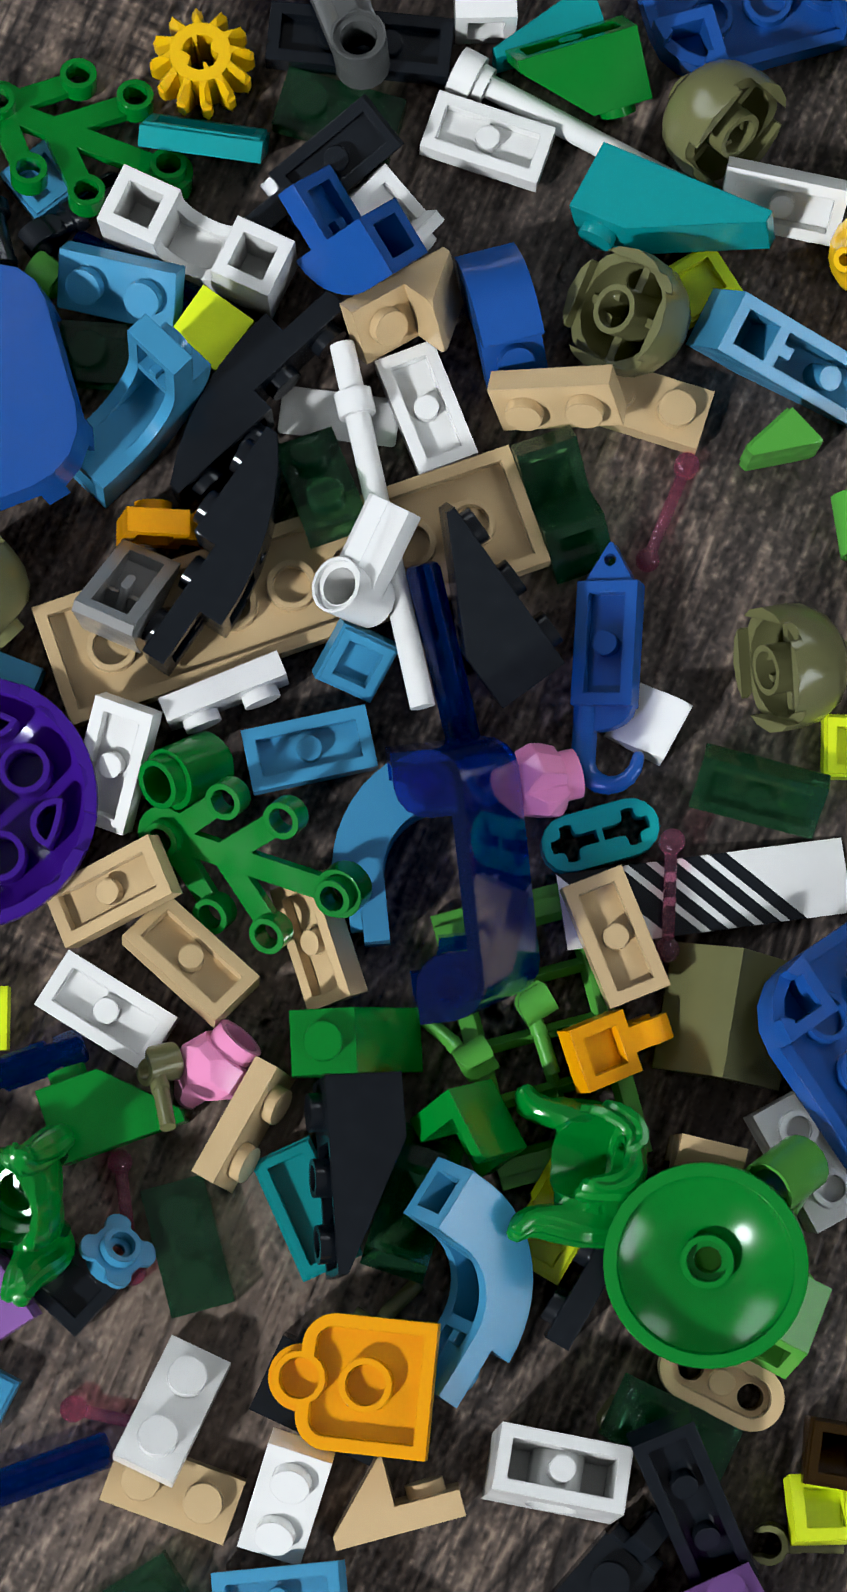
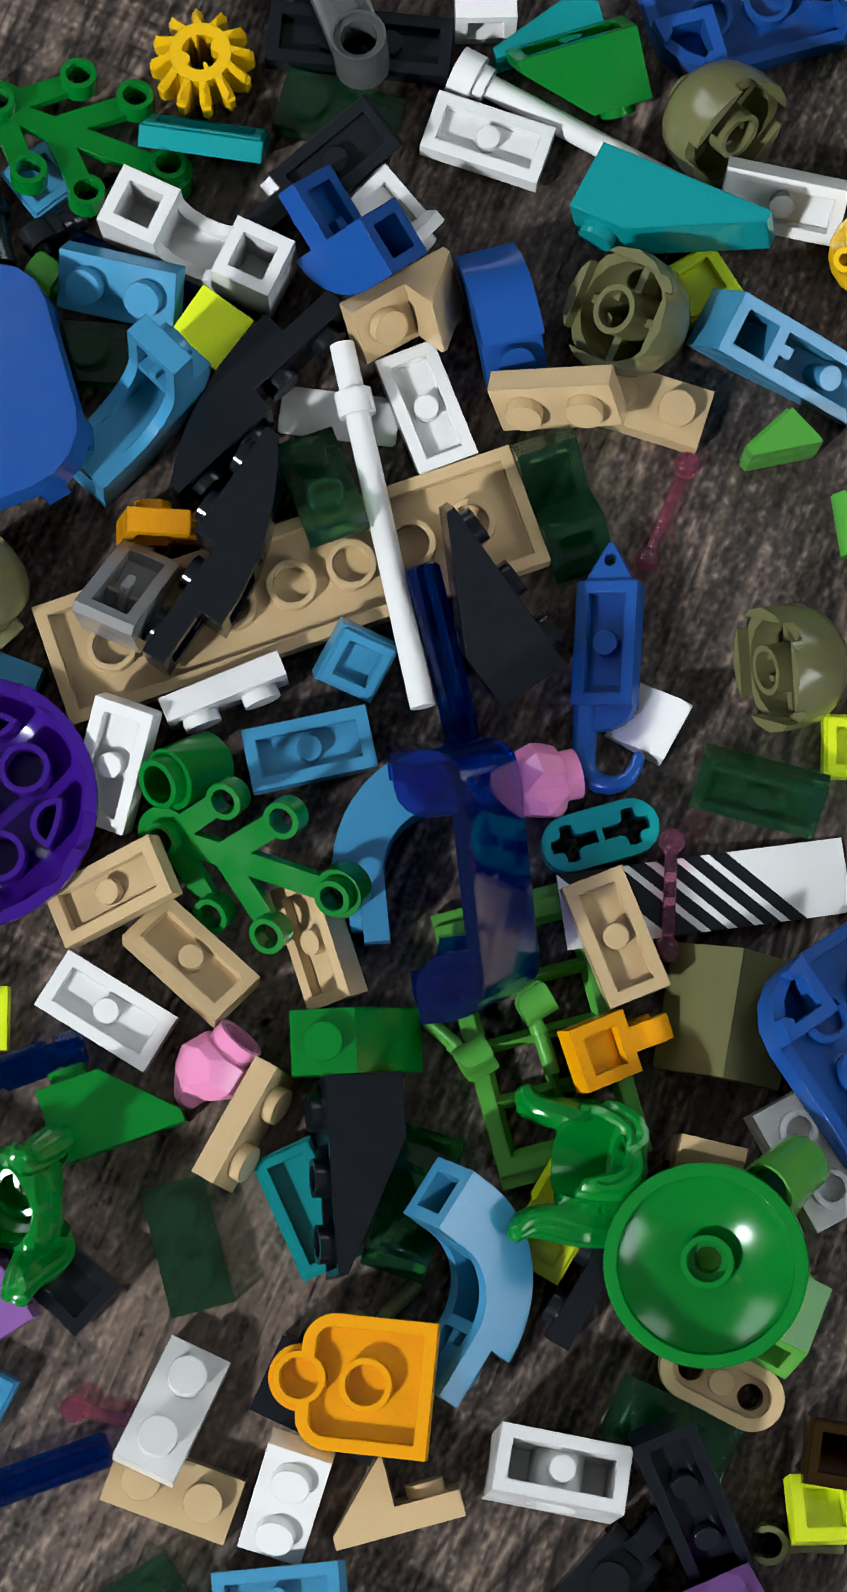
dark azure plate [79,1214,156,1289] -> none
clear pink hinge [107,1149,147,1286] -> none
olive hand [136,1042,184,1132] -> none
white piece [312,493,421,628] -> none
green panel [410,1079,527,1177] -> none

